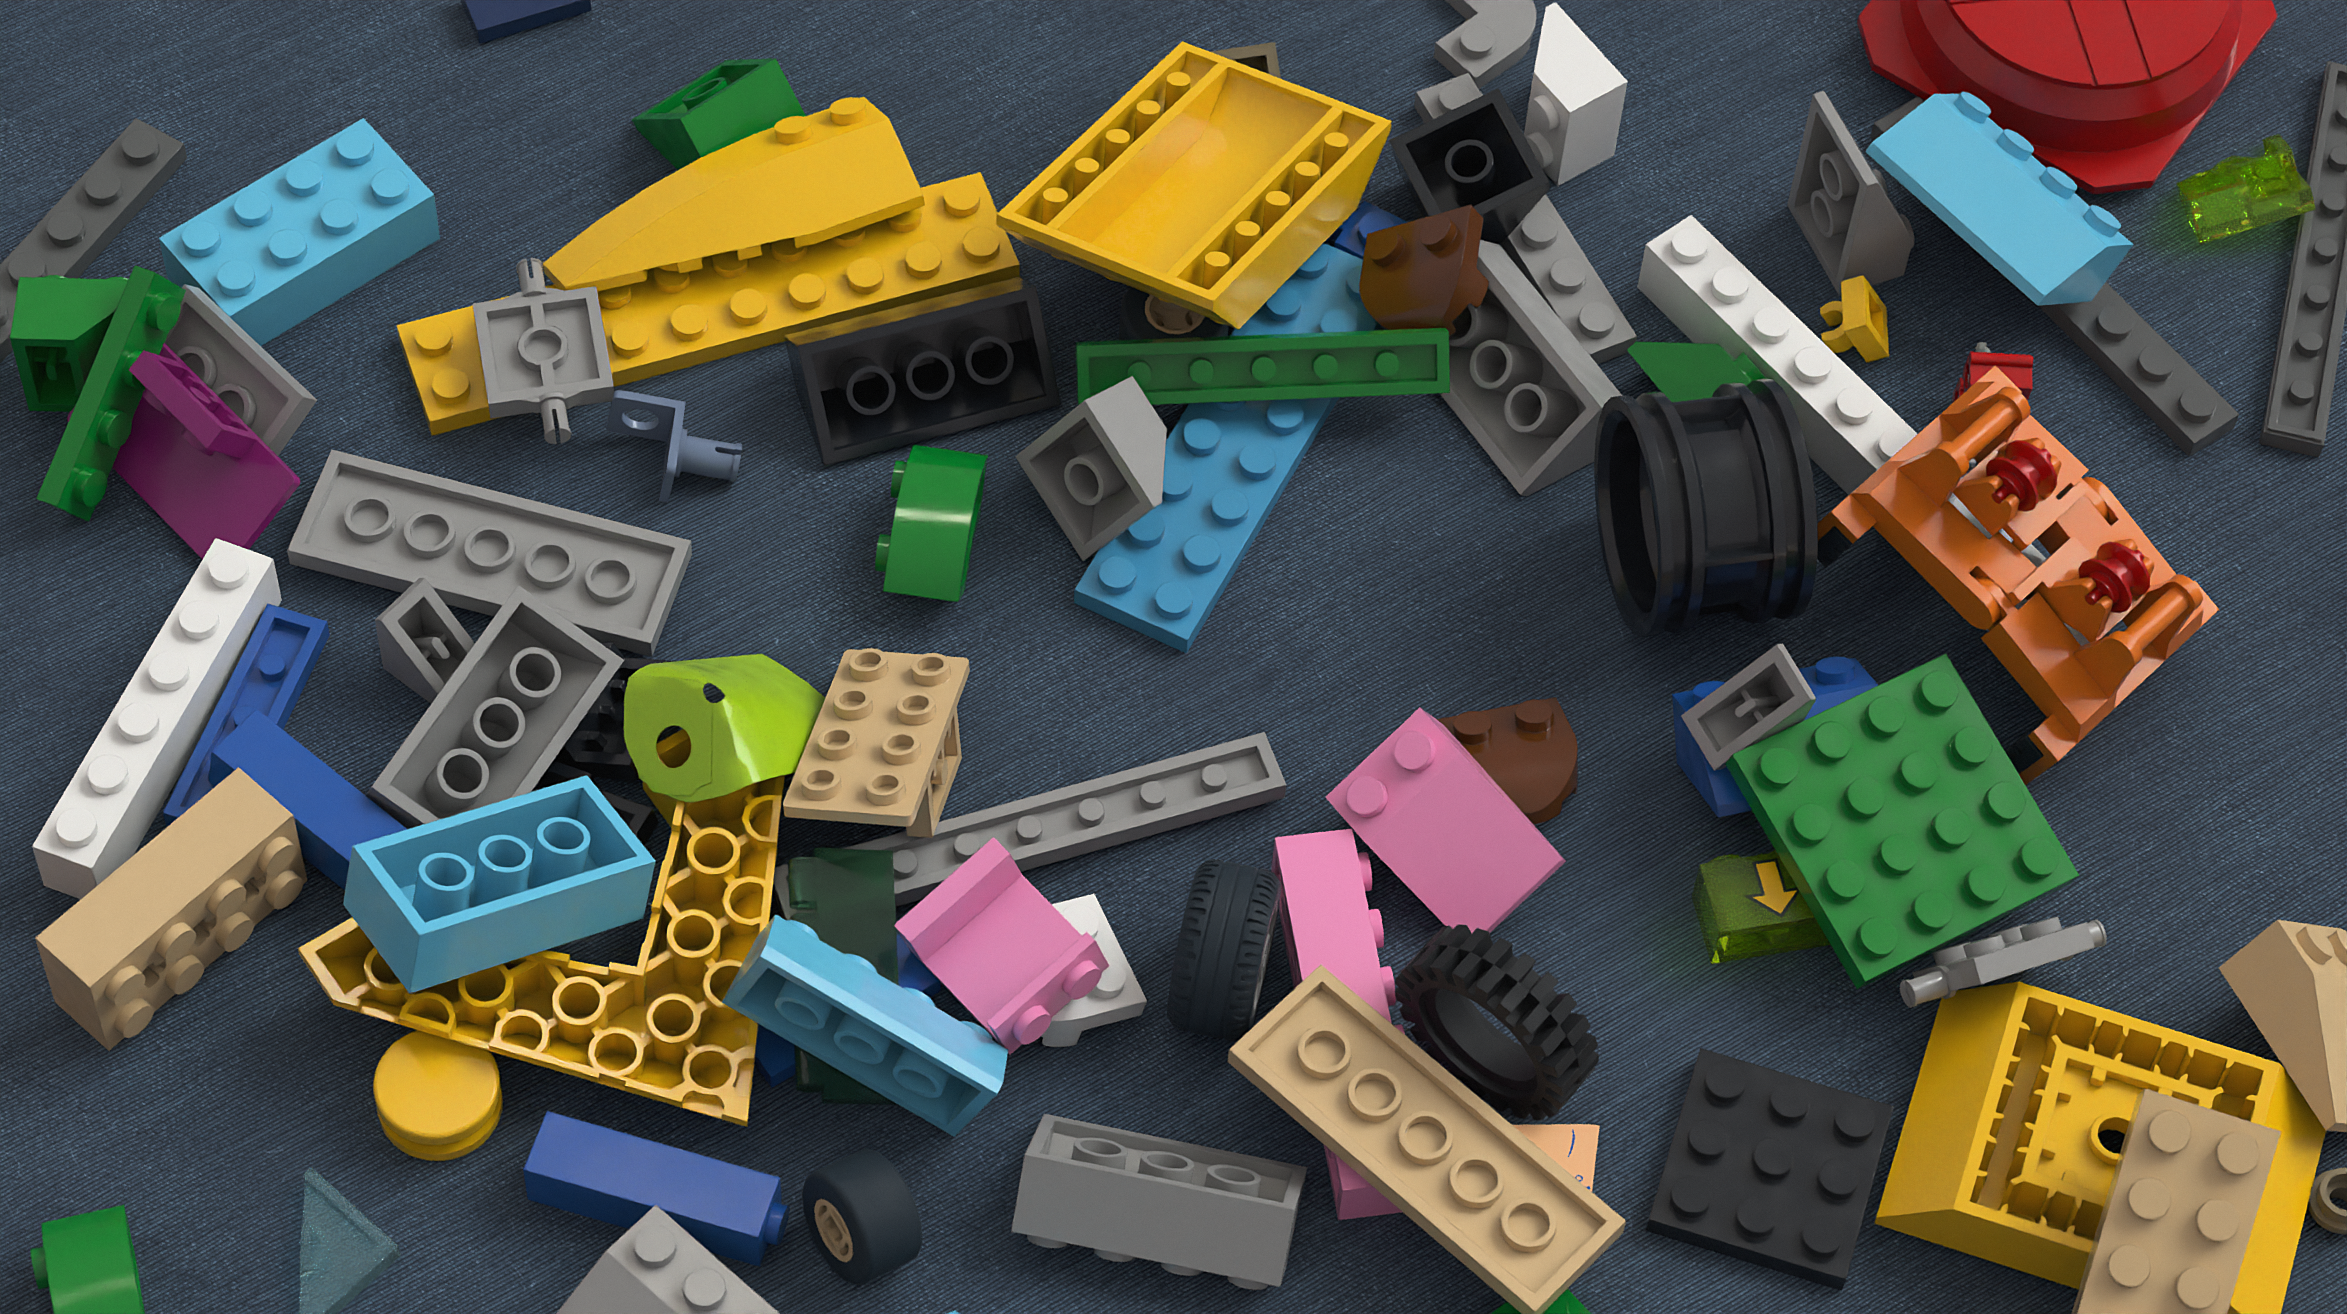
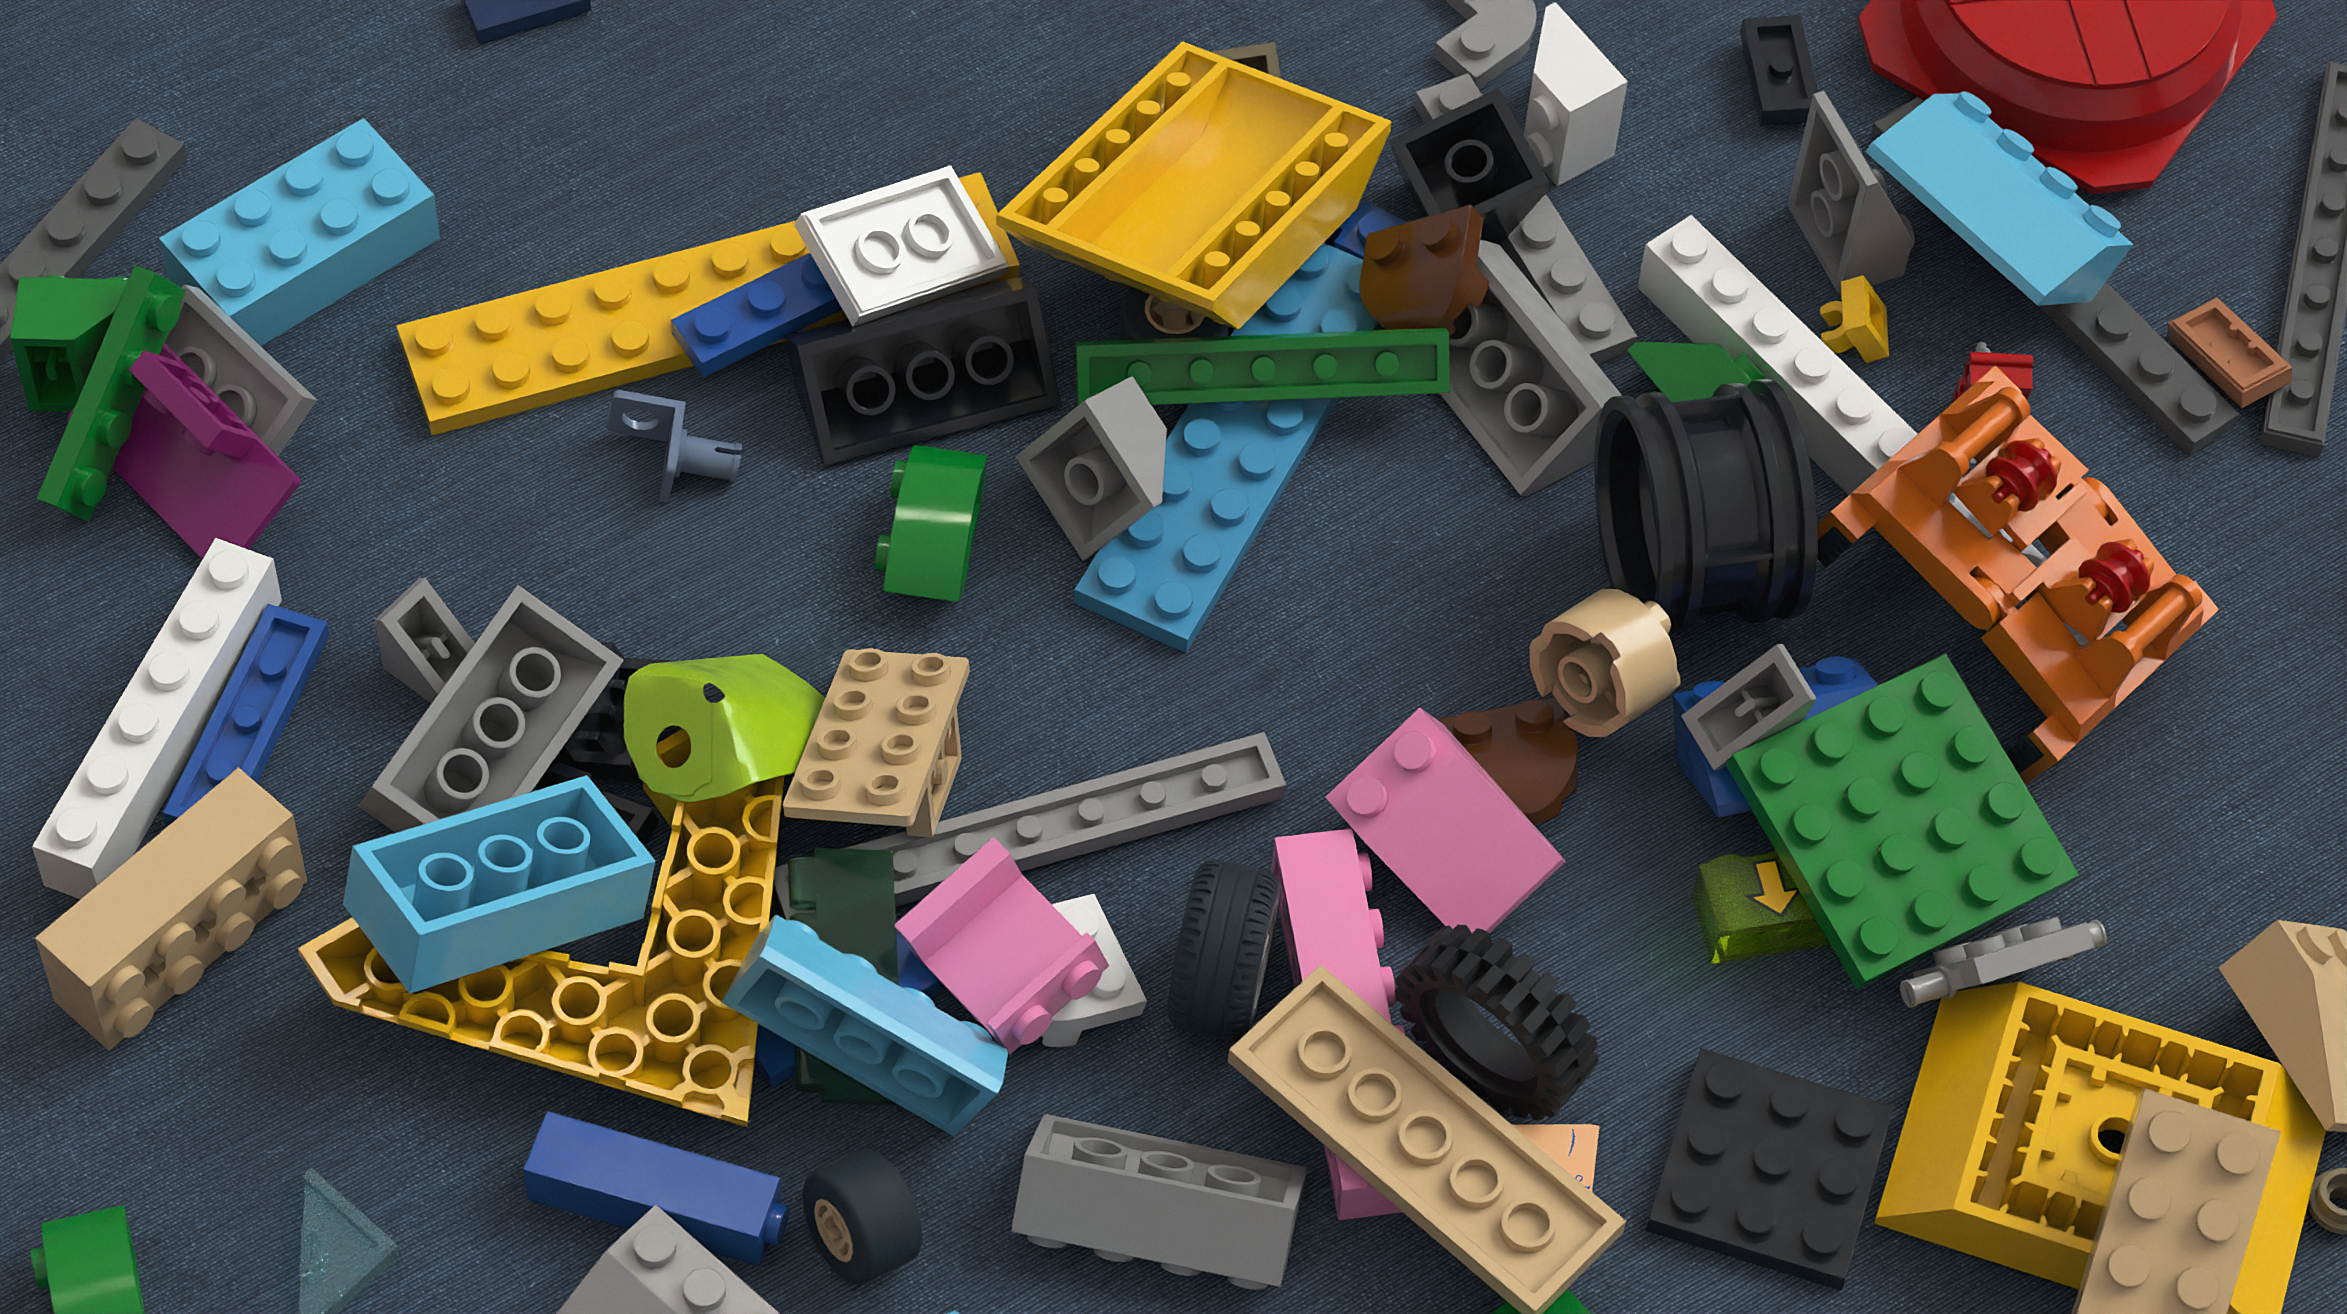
blue brick [208,709,407,890] -> none
light grey plate [287,450,692,657] -> none
yellow head [373,1030,503,1161] -> none
light grey plate [473,258,614,444] -> none
yellow wedge [542,97,925,291] -> none
green slope [632,58,806,170] -> none
clear neon green slope [2176,134,2316,244] -> none
none -> blue plate [671,253,843,377]
none -> white tile [794,166,1009,327]
none -> tan brick [1529,589,1680,737]
none -> black plate [1740,15,1818,126]
none -> nougat plate [2167,298,2292,408]

